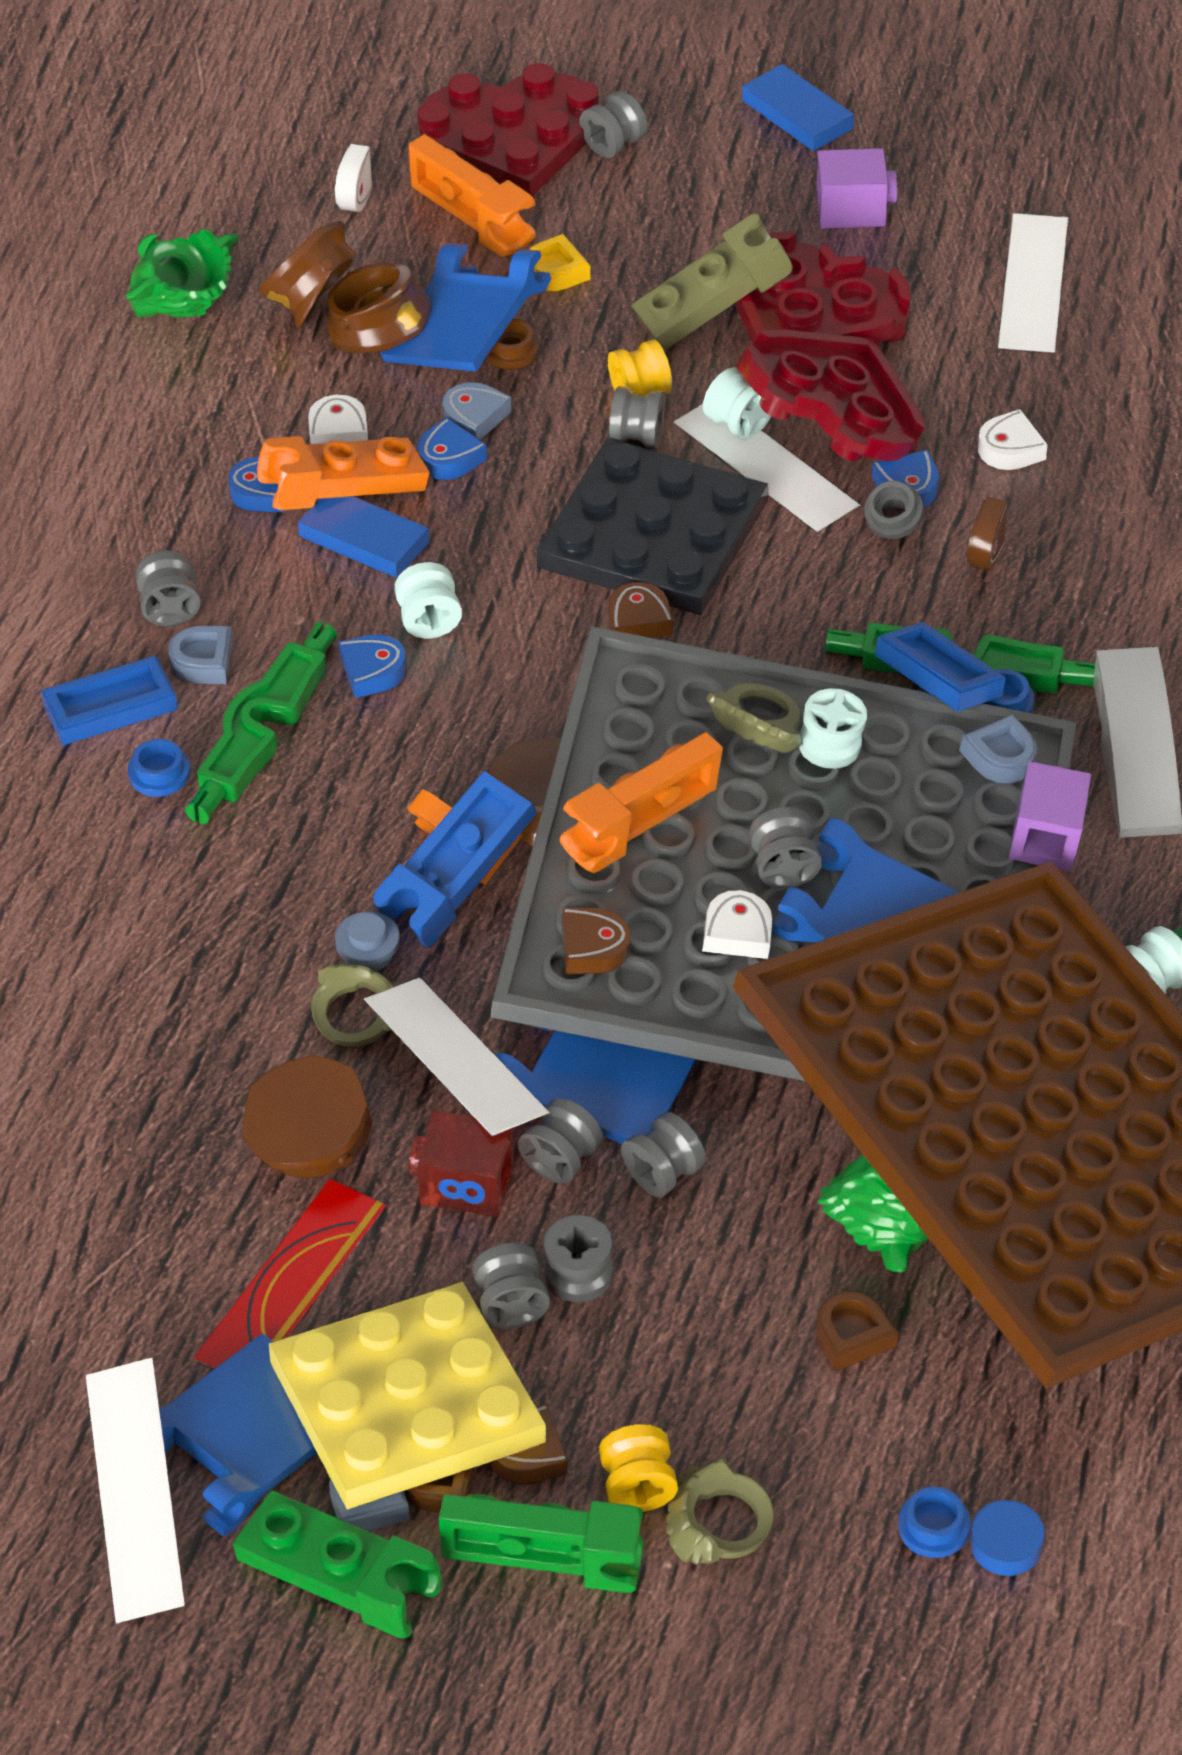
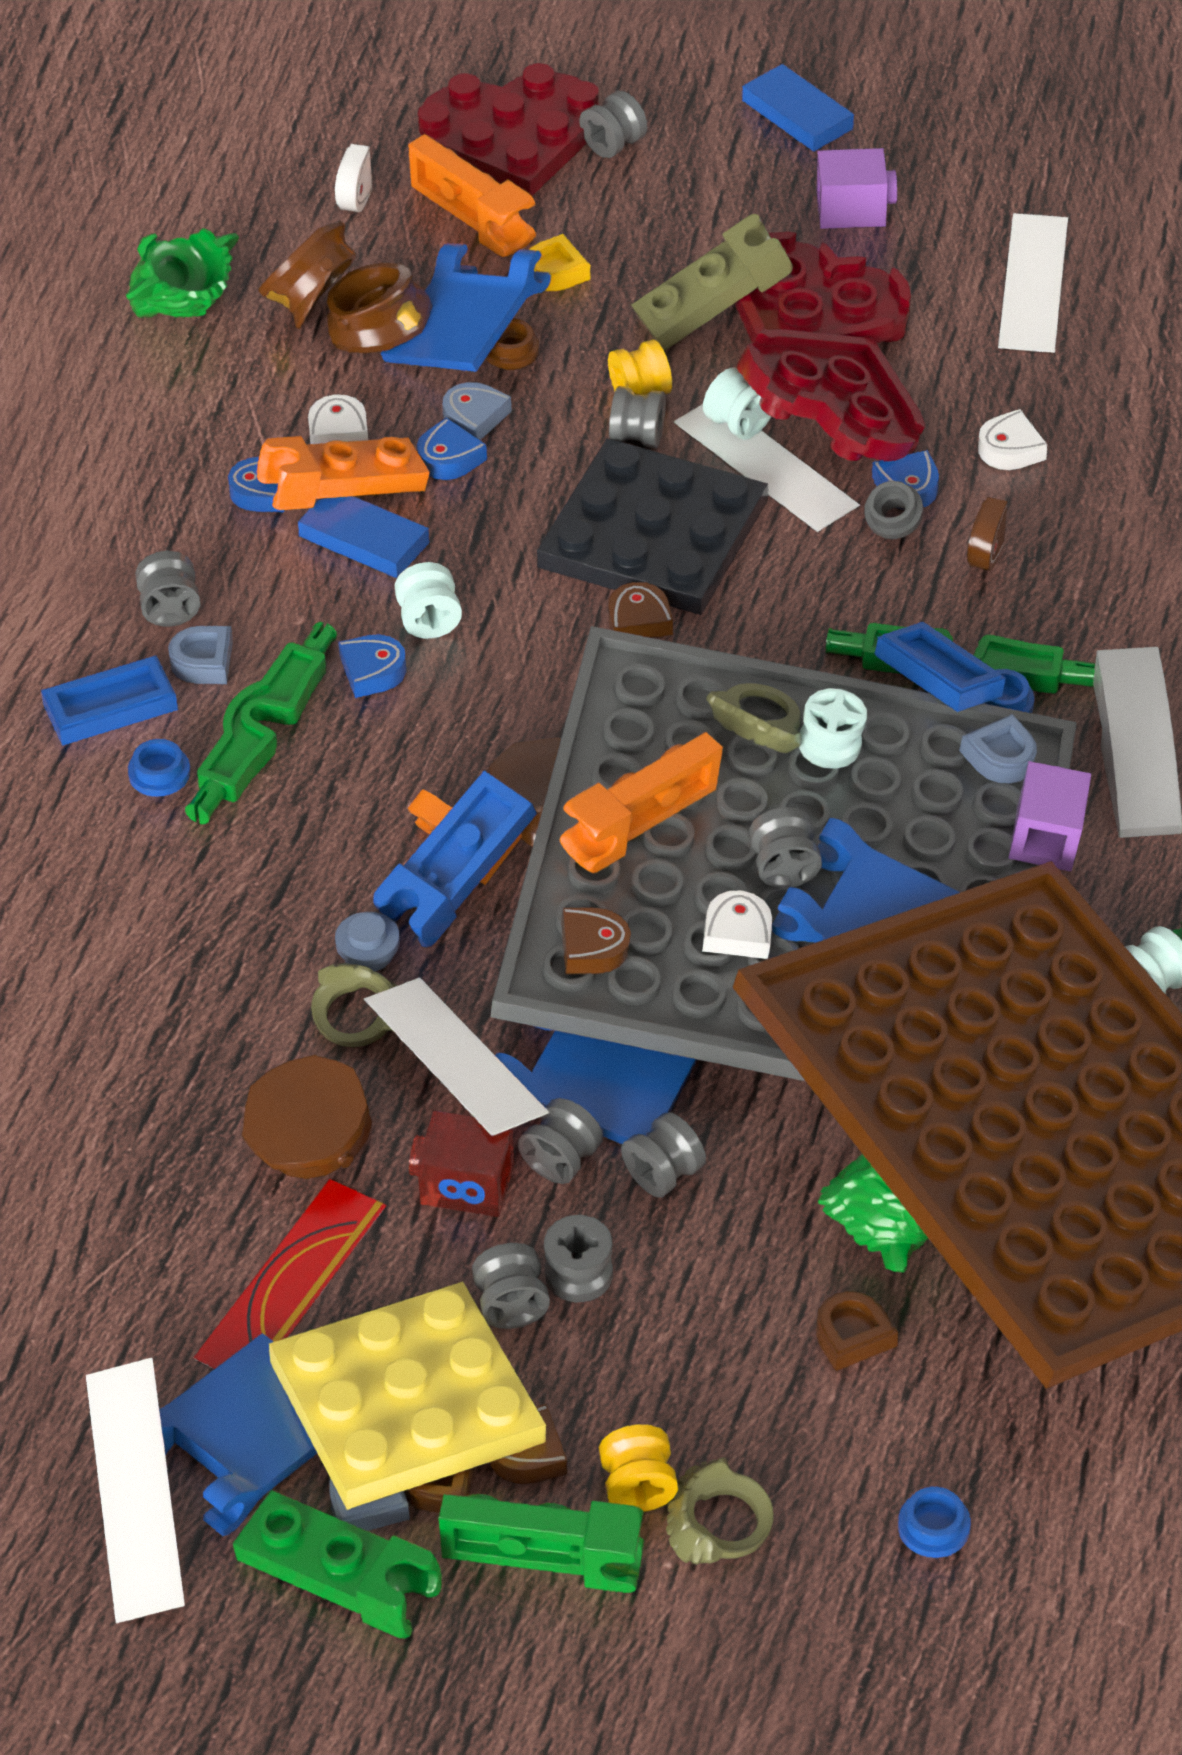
blue tile [970,1500,1044,1576] -> none

